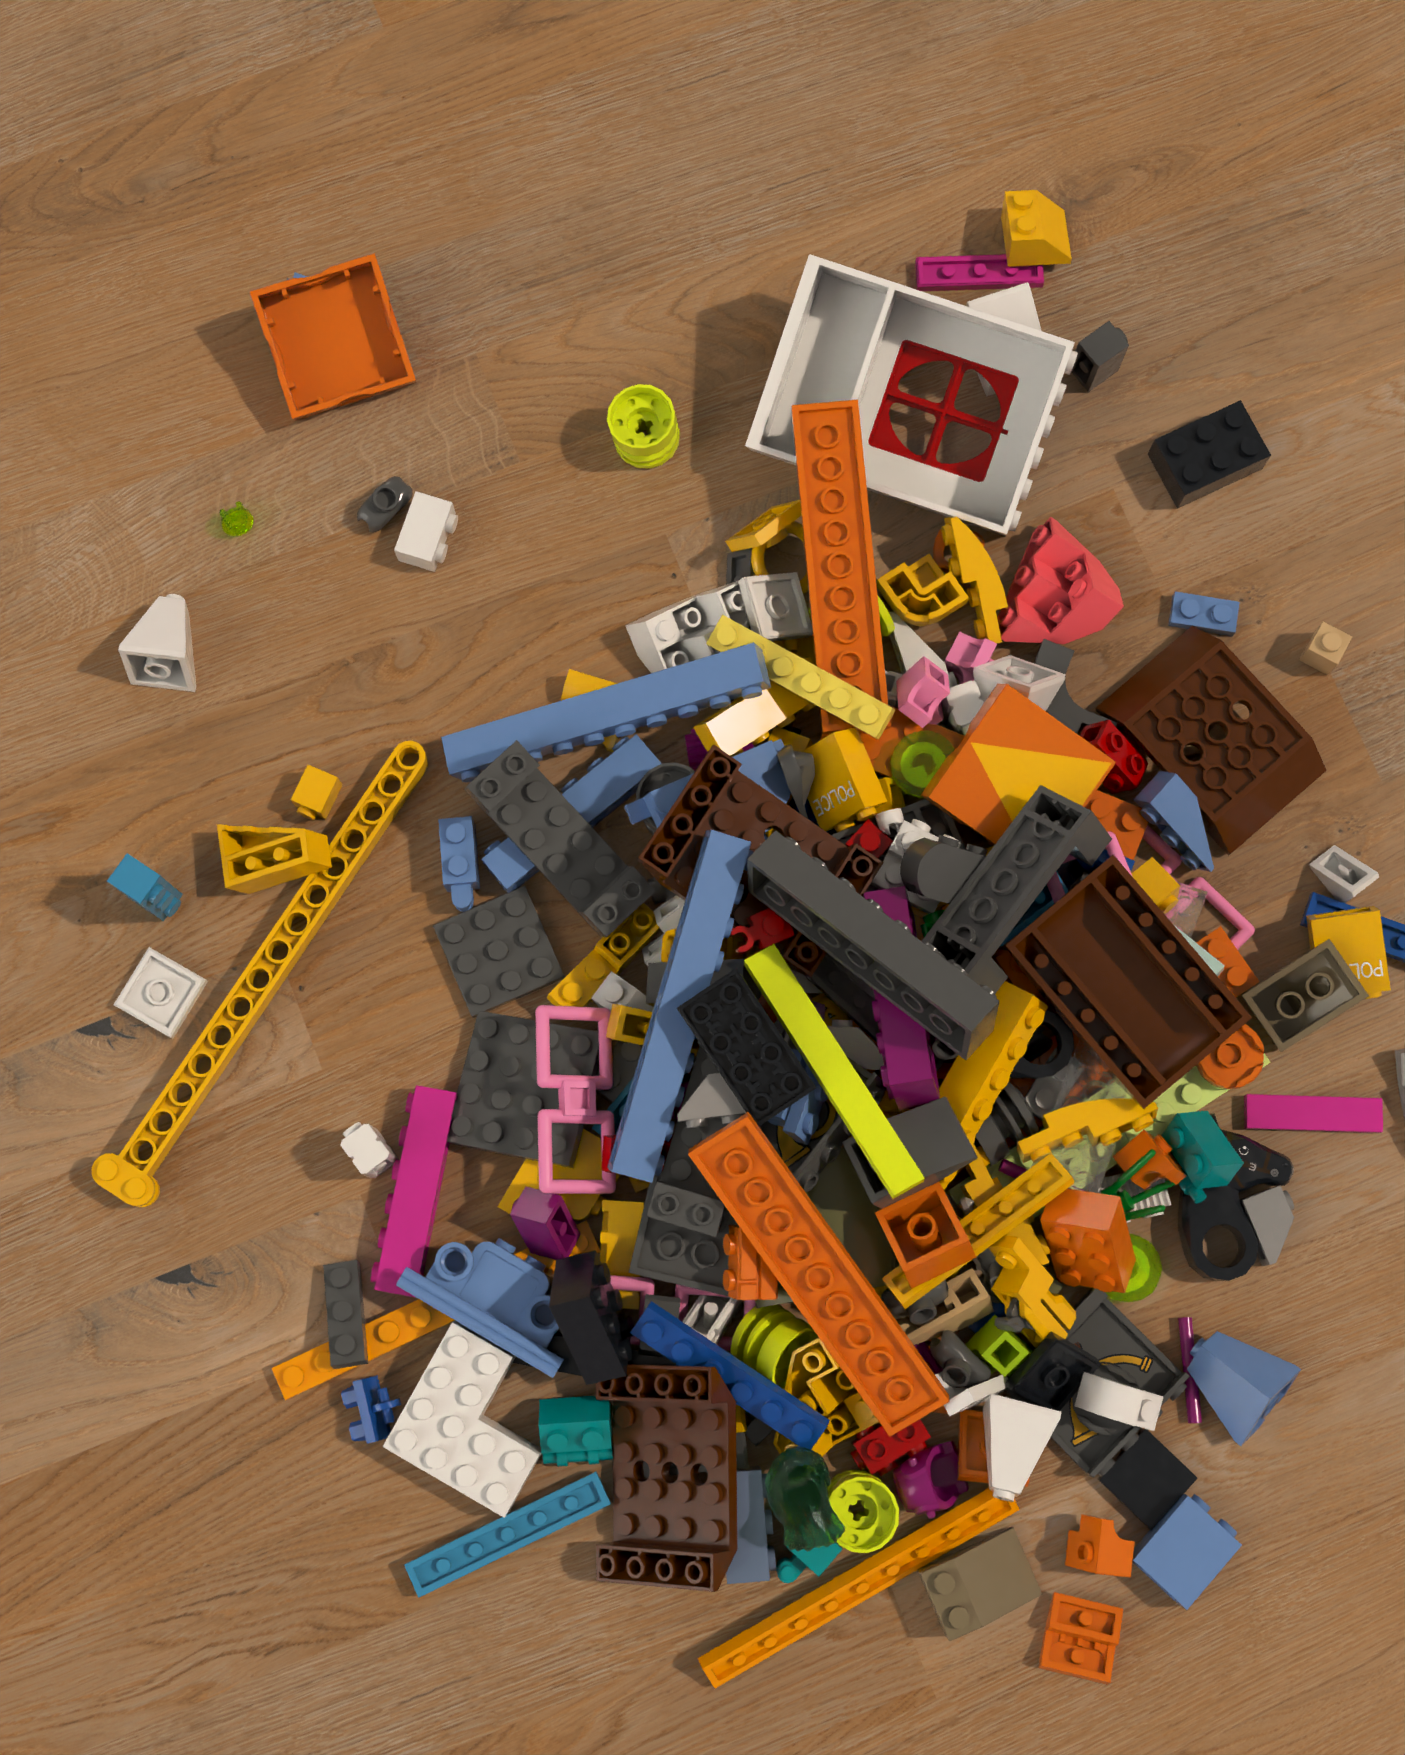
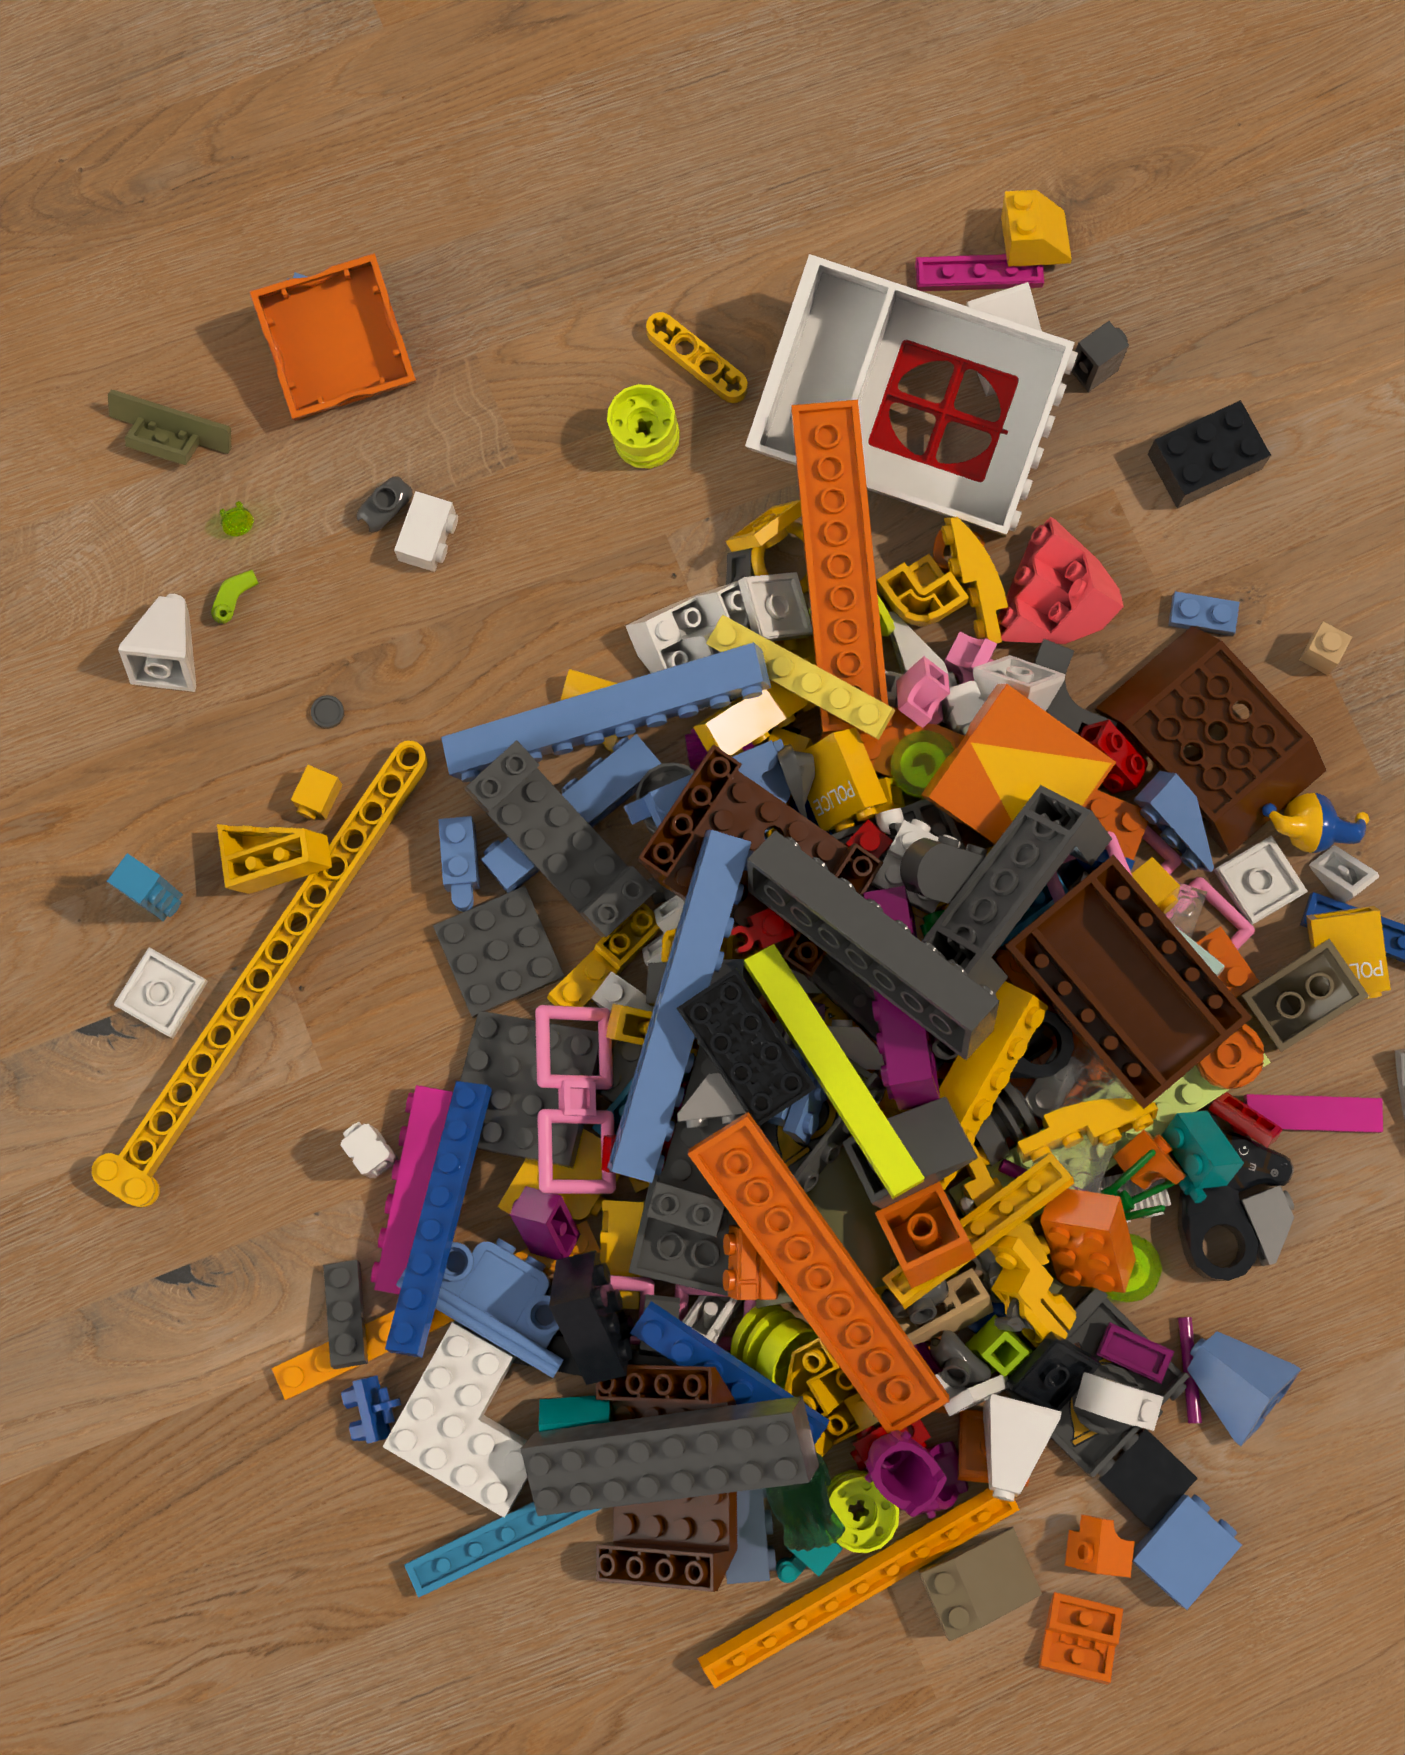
none -> olive bracket [108,390,232,465]
none -> lime arm [211,569,259,624]
none -> dark grey piece [311,695,344,729]
none -> blue plate [385,1081,492,1358]
none -> dark grey brick [520,1396,819,1516]
none -> yellow beam [646,312,748,403]
none -> magenta helmet [865,1430,947,1517]
none -> magenta tile [1095,1322,1174,1384]
none -> red plate [1208,1092,1283,1148]
none -> white tile [1213,835,1308,925]
none -> piece [1262,793,1370,853]

